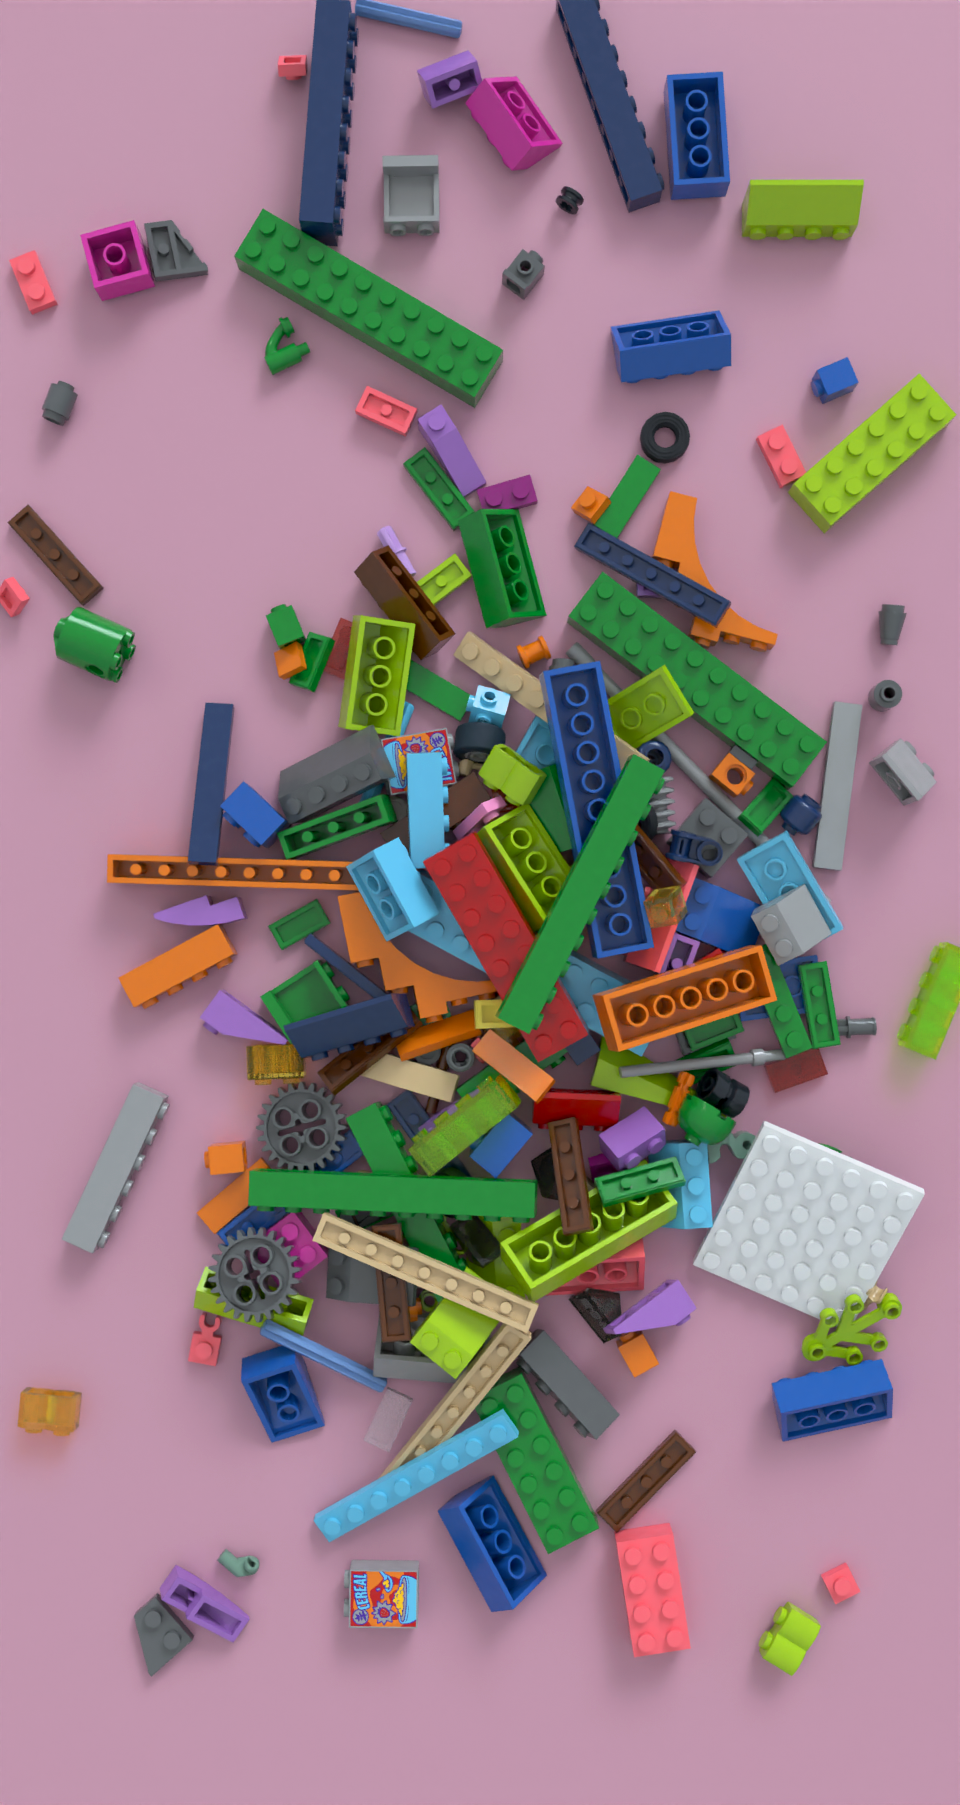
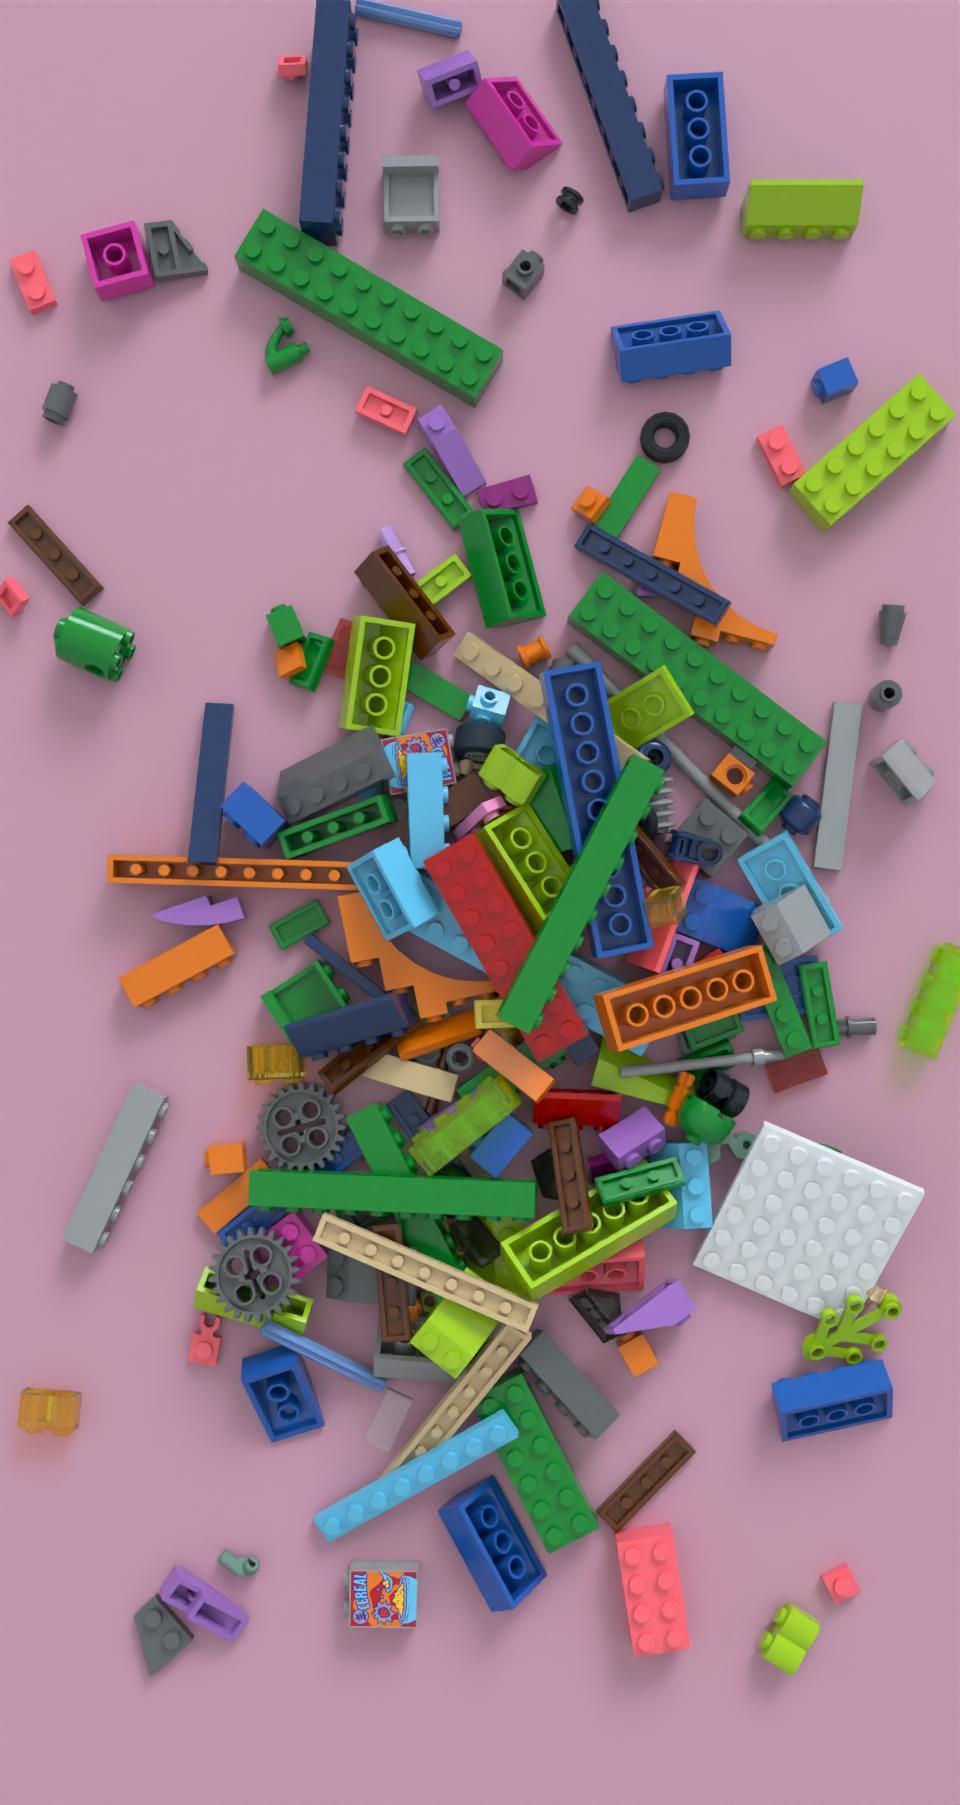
medium lavender slope [200,990,289,1045] -> none

